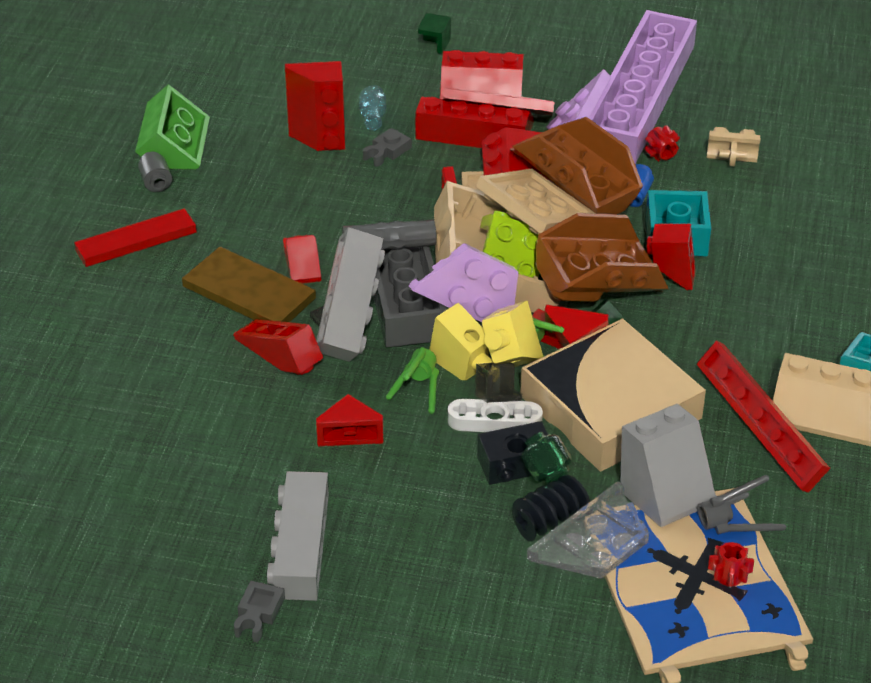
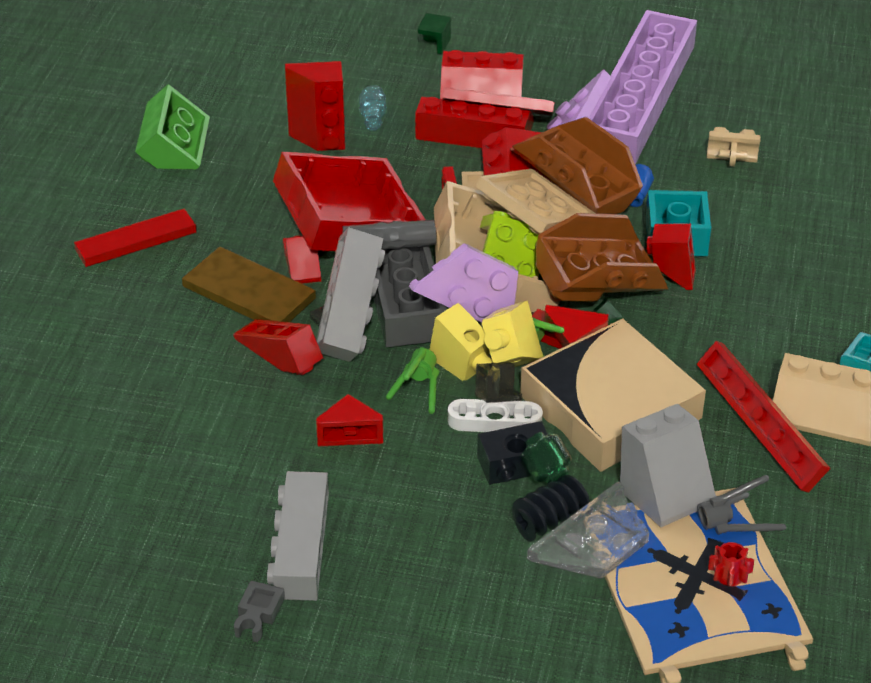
dark grey brick [138,152,172,192] -> none
dark grey plate [363,128,412,167] -> none
red gear [644,125,680,162] -> none
none -> red tile [273,152,425,251]

